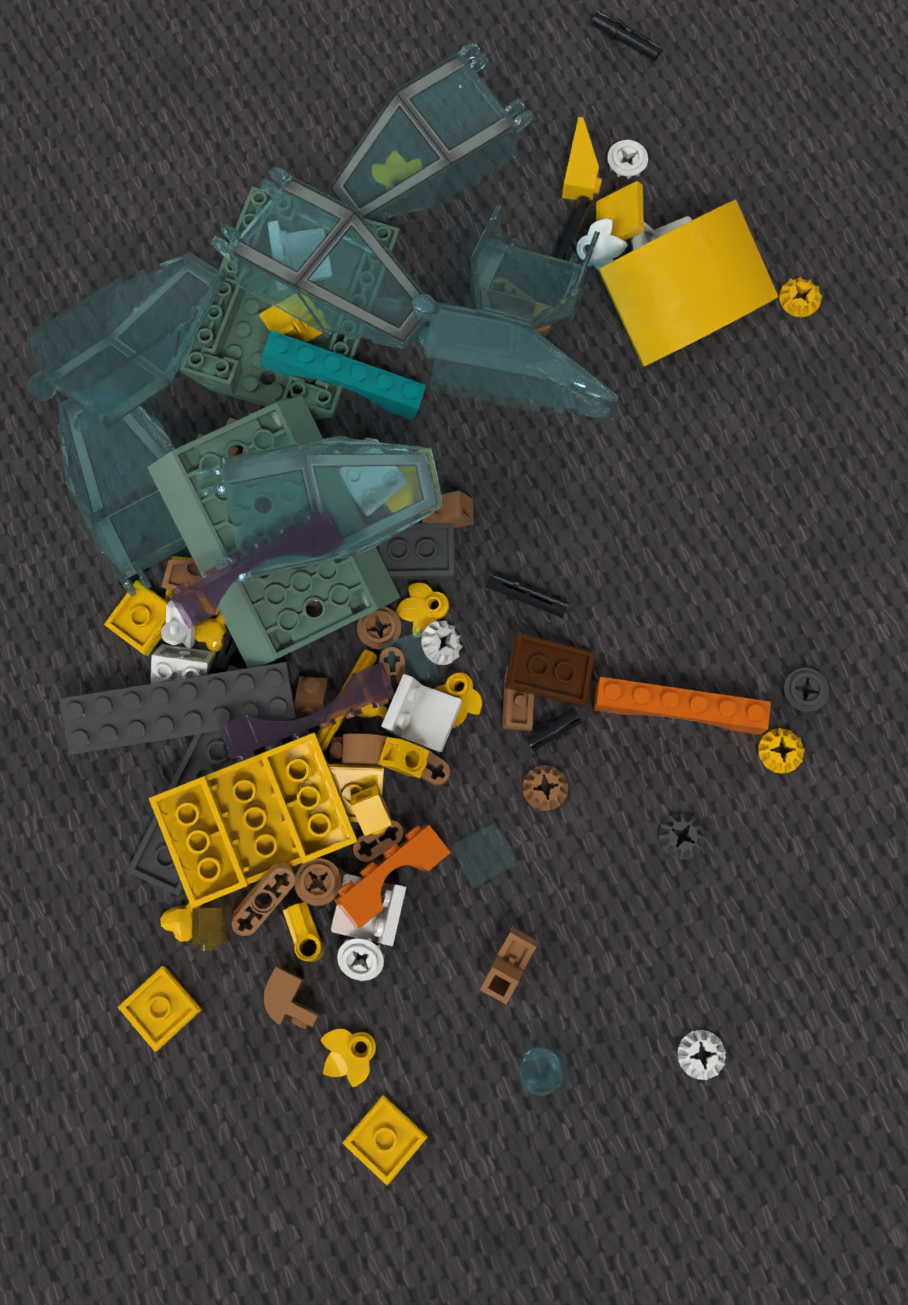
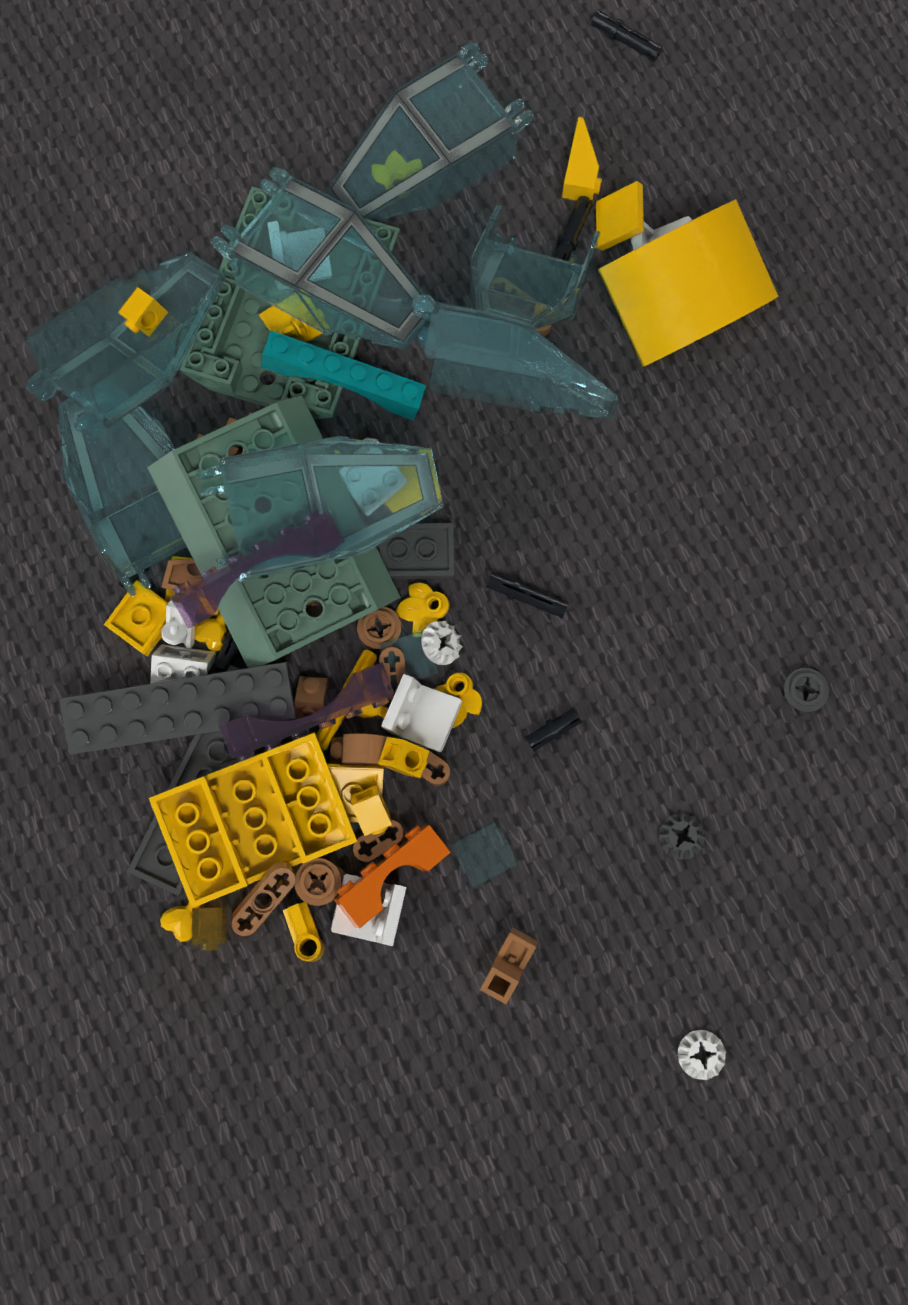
yellow tile [118,965,202,1052] -> none
medium nougat brick [264,966,321,1029] -> none
yellow plate [321,1028,376,1087] -> none
white gear [337,936,385,981] -> none
yellow tile [343,1094,428,1185] -> none
medium nougat brick [415,488,473,528] -> none
medium nougat hinge [502,667,534,731] -> none
reddish brown tile [504,632,595,707] -> none
clear light blue hair [519,1047,565,1096] -> none
medium nougat gear [523,765,568,811] -> none
white plate [576,218,628,270] -> none
orange arch [593,677,771,735] -> none
white gear [607,140,648,179] -> none
yellow gear [758,728,805,774] -> none
yellow gear [779,276,822,317] -> none
none -> yellow brick [118,287,168,337]

